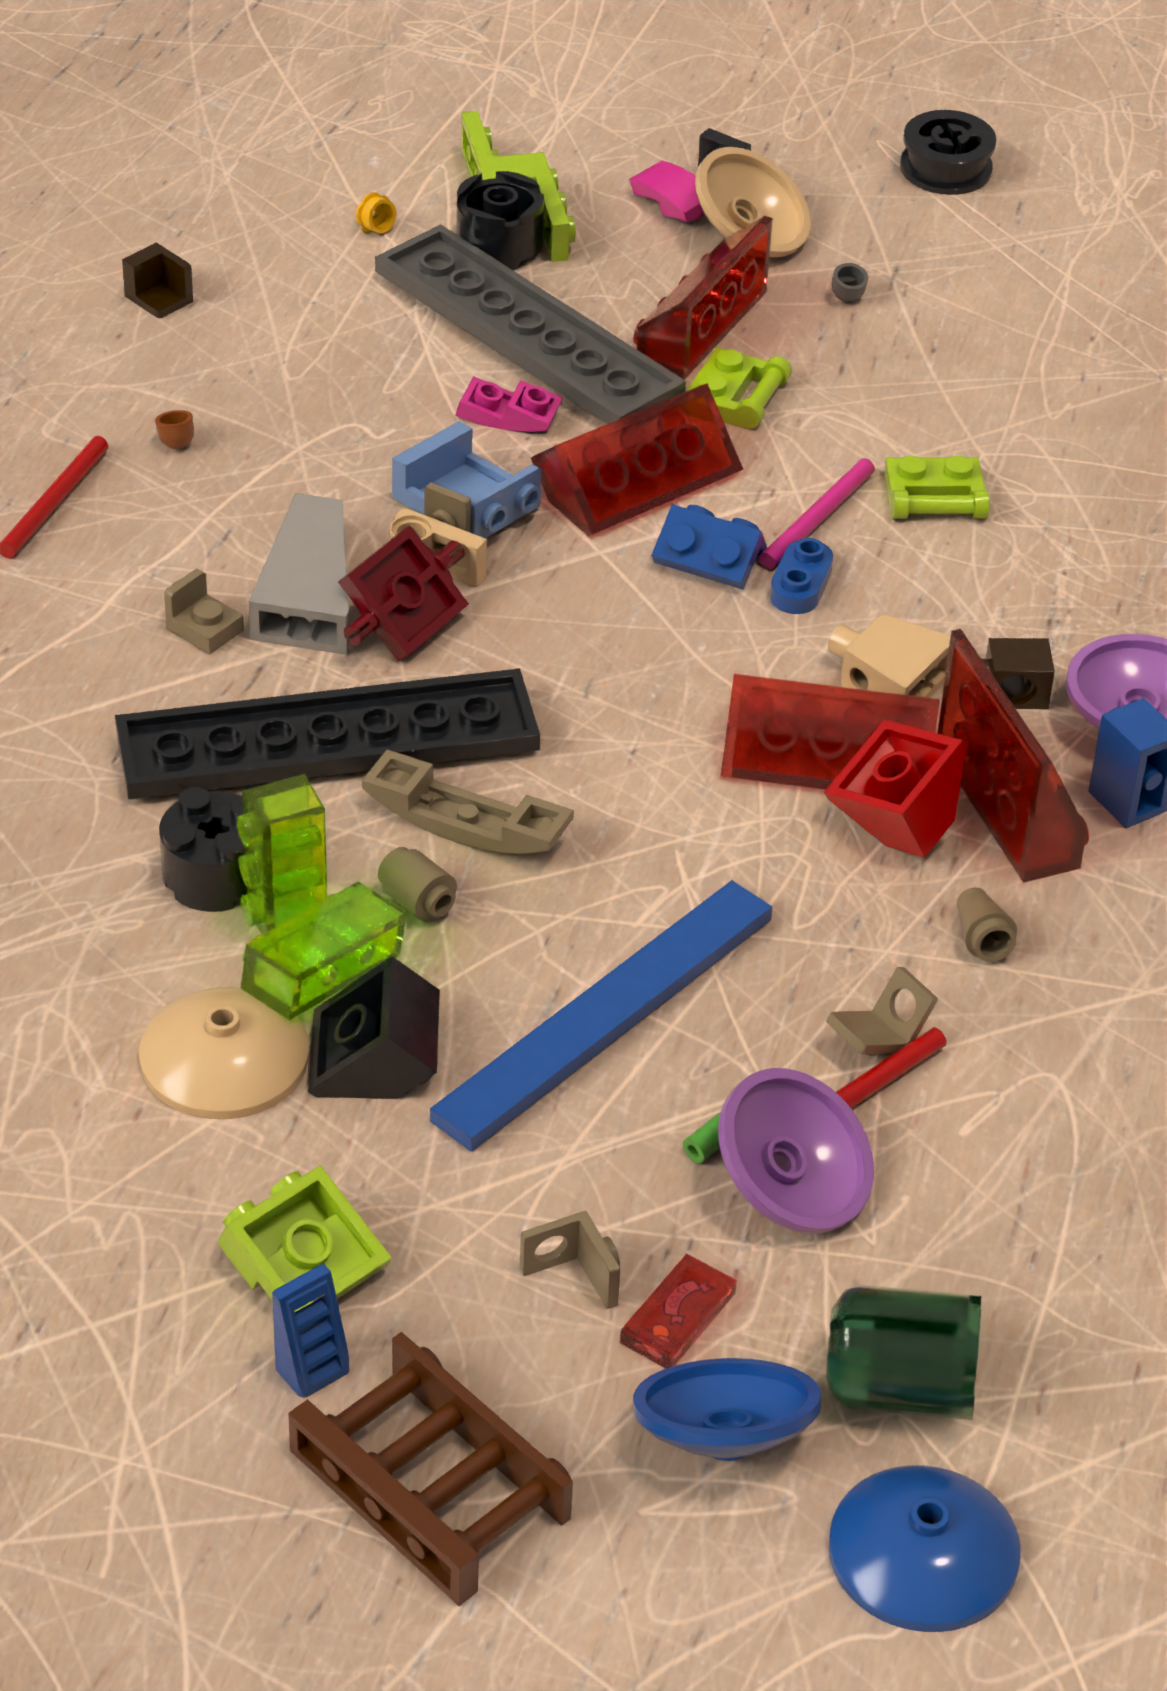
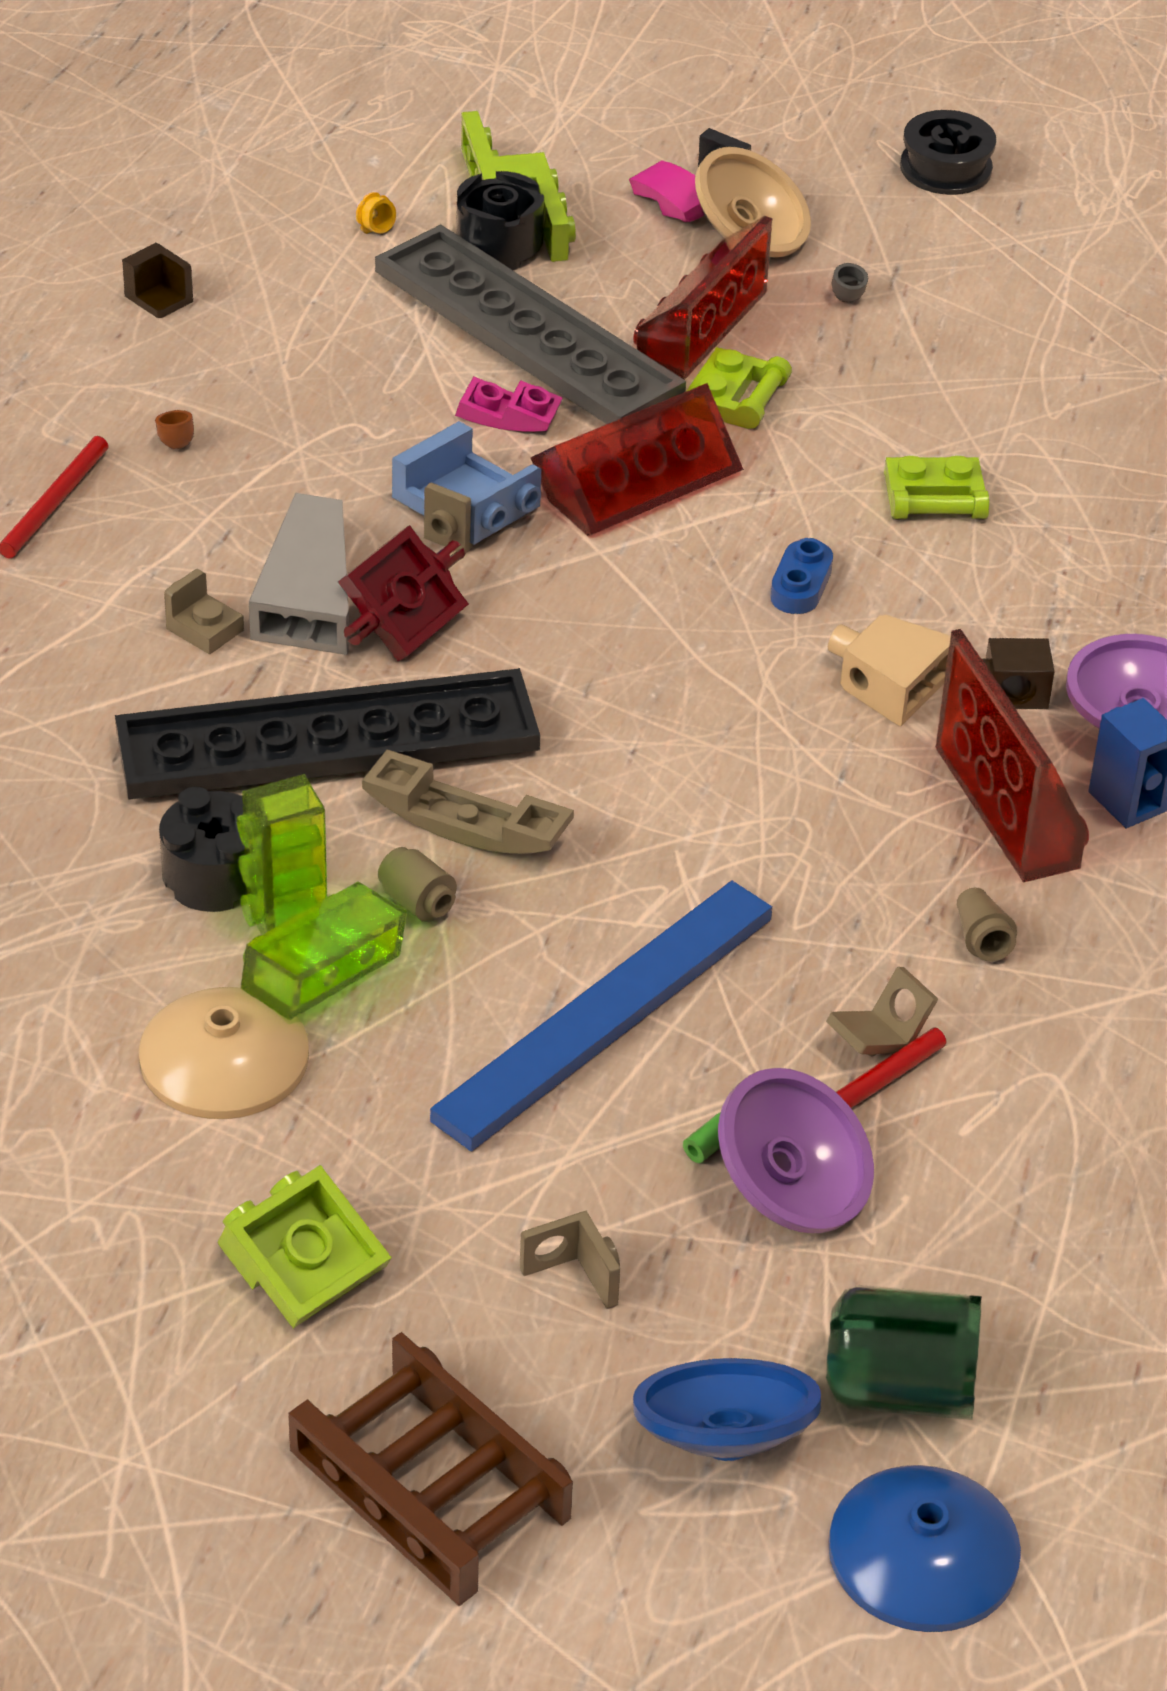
blue slope [272,1264,349,1398] -> none
black slope [308,956,440,1099] -> none
tan plate [389,507,487,587] -> none
clear red tile [620,1253,737,1369] -> none
blue bracket [651,504,767,590] -> none
clear red slope [720,674,940,790] -> none
dark pink bar [759,458,875,570] -> none
red slope [824,719,966,858] -> none

